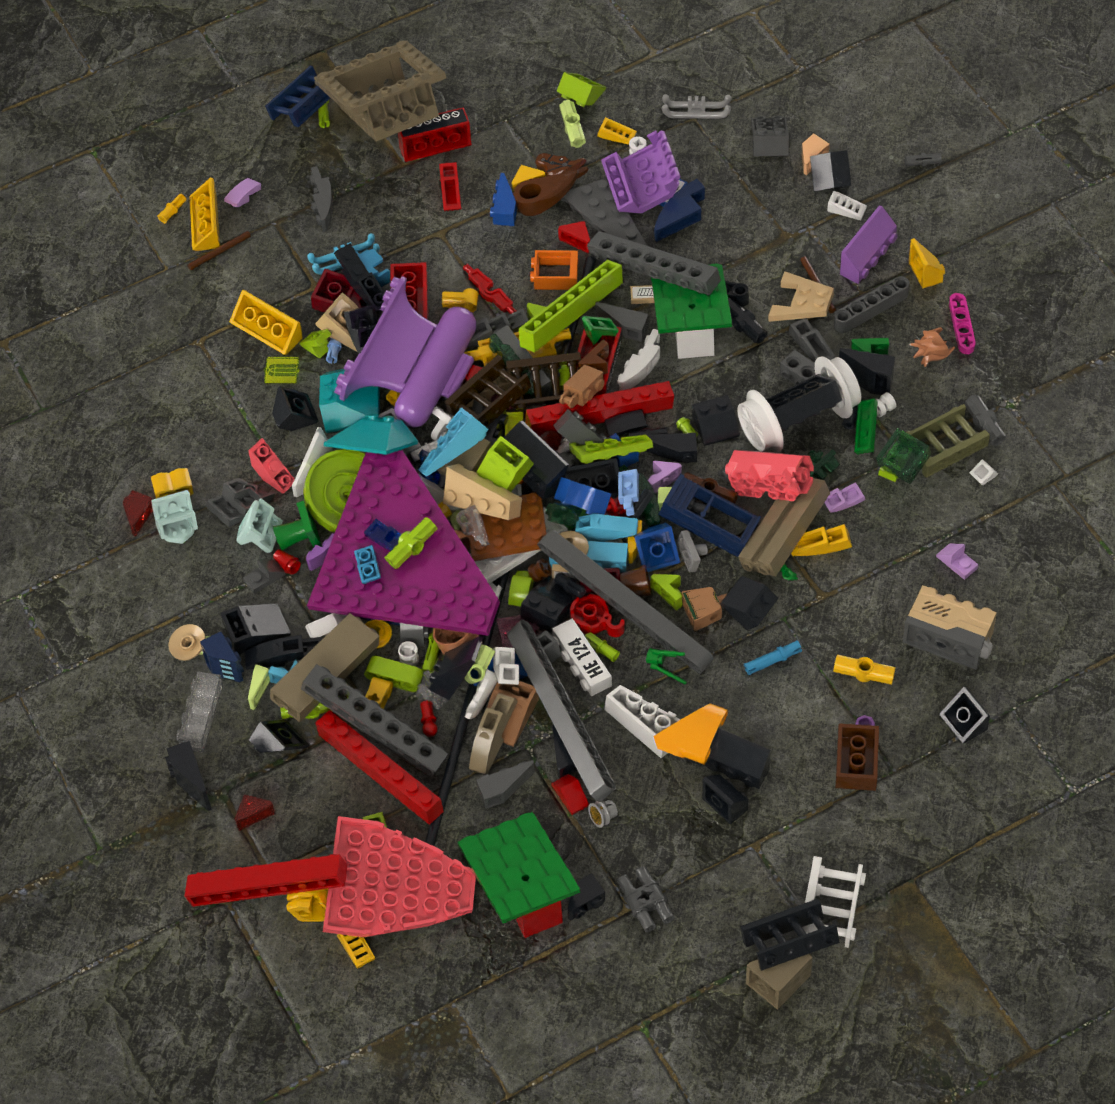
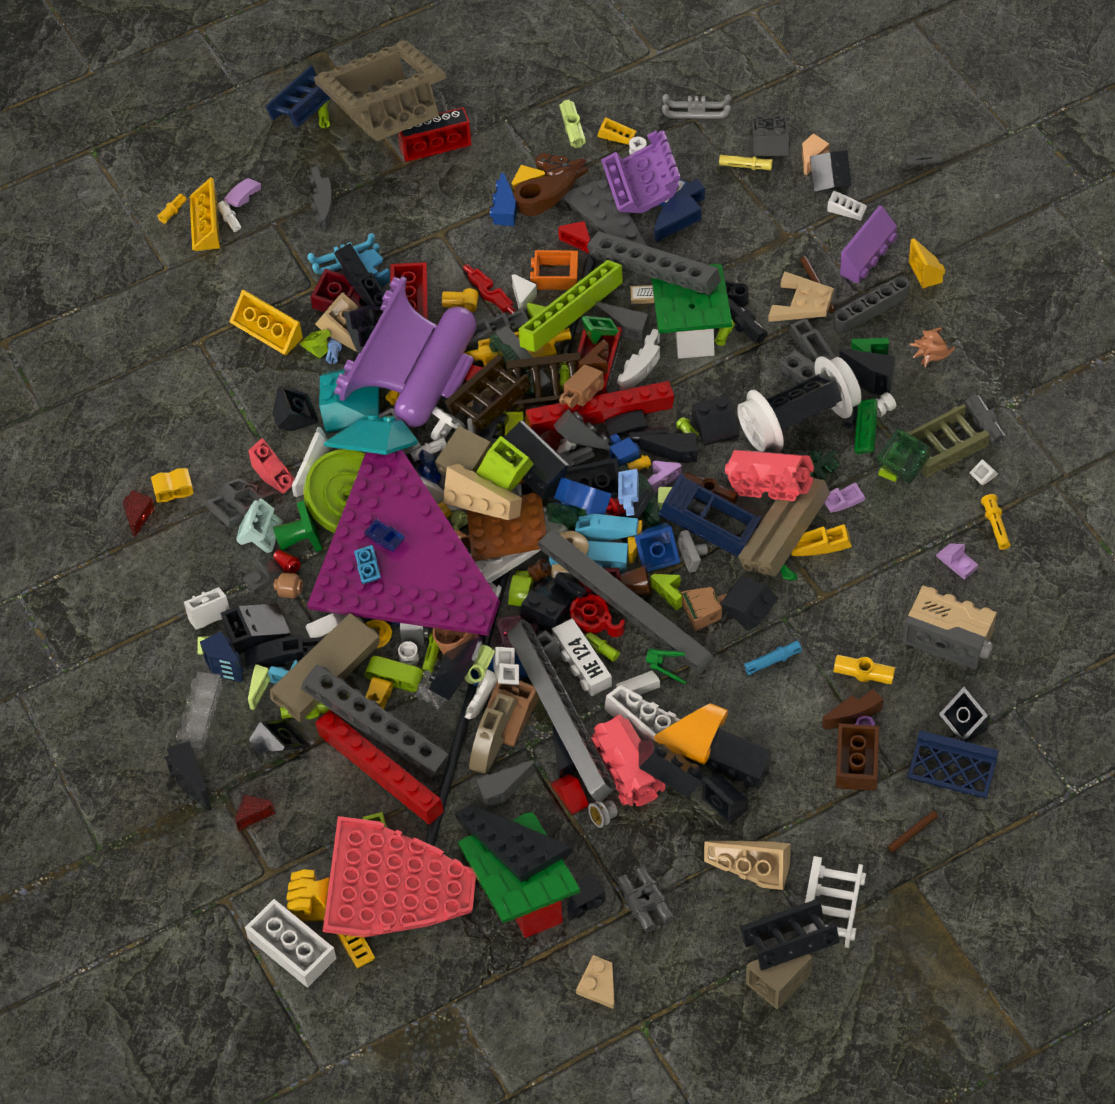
light aqua piece [151,490,198,544] -> none
tan dish [169,624,206,661] -> none
red brick [184,854,348,907] -> none
reddish brown bar [187,231,251,270] -> none
clear neon green piece [264,357,299,383] -> none
medium lavender slope [306,533,334,571] -> none
lime piece [384,517,438,569] -> none
medium azure wedge [419,408,489,477] -> none
red pin [420,700,438,737] -> none
red slope [439,162,461,211] -> none
clear plate [456,505,489,547] -> none
lime slope [557,72,606,107] -> none
lime wing [569,435,653,463] -> none
dark pink beam [949,293,975,354] -> none
none -> white brick [184,587,230,630]
none -> white axle [217,201,241,232]
none -> white brick [245,899,336,988]
none -> medium nougat head [274,573,303,599]
none -> black wing [455,804,573,882]
none -> white slope [512,275,537,311]
none -> tan wing [576,955,614,1009]
none -> coral brick [591,715,665,806]
none -> white slope [616,671,660,695]
none -> yellow pin [626,455,651,471]
none -> black slope [639,740,702,798]
none -> tan wedge [704,841,791,890]
none -> lime pin [714,320,735,346]
none -> light yellow pin [719,154,773,171]
none -> reddish brown slope [822,689,884,730]
none -> reddish brown bar [888,811,938,853]
none -> dark blue fence [907,730,999,799]
none -> yellow pin [981,494,1011,550]

